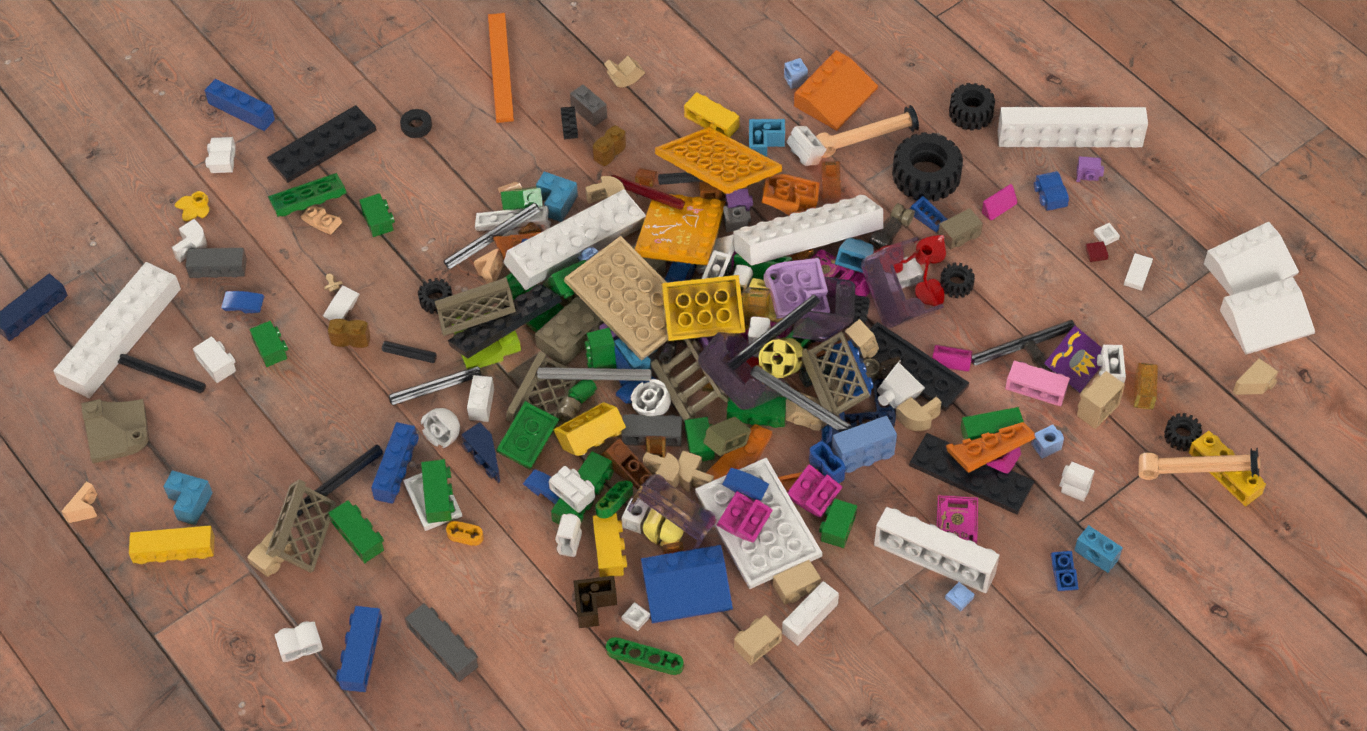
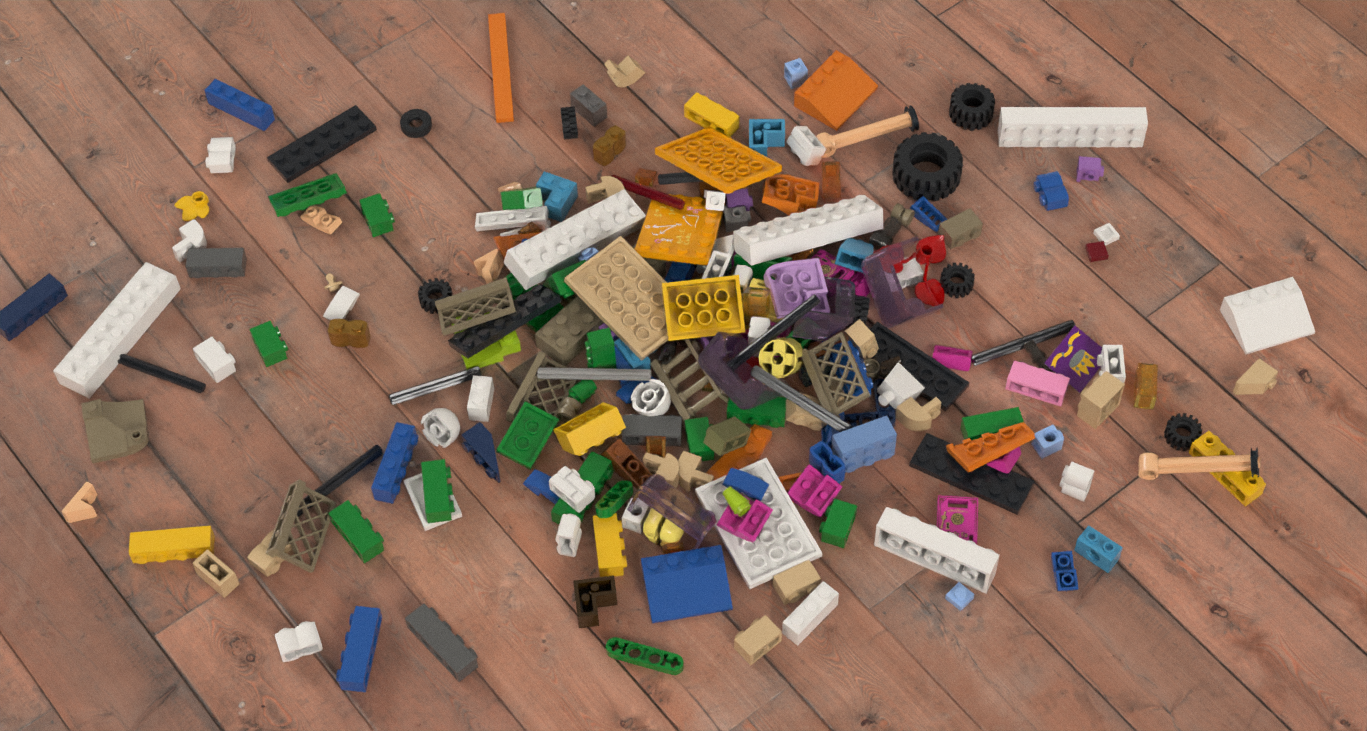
dark azure brick [163,470,213,526] -> none
blue slope [221,291,264,314] -> none
black axle [382,341,437,363] -> none
axle [444,203,540,269] -> none
light orange beam [446,521,484,546] -> none
white tile [621,602,651,631] -> none
dark pink slope [982,184,1017,221] -> none
white tile [1124,253,1153,291] -> none
white slope [1204,222,1299,295] -> none
none -> tan brick [192,549,239,598]
none -> white bracket [704,190,725,211]
none -> lime cone [722,486,751,517]

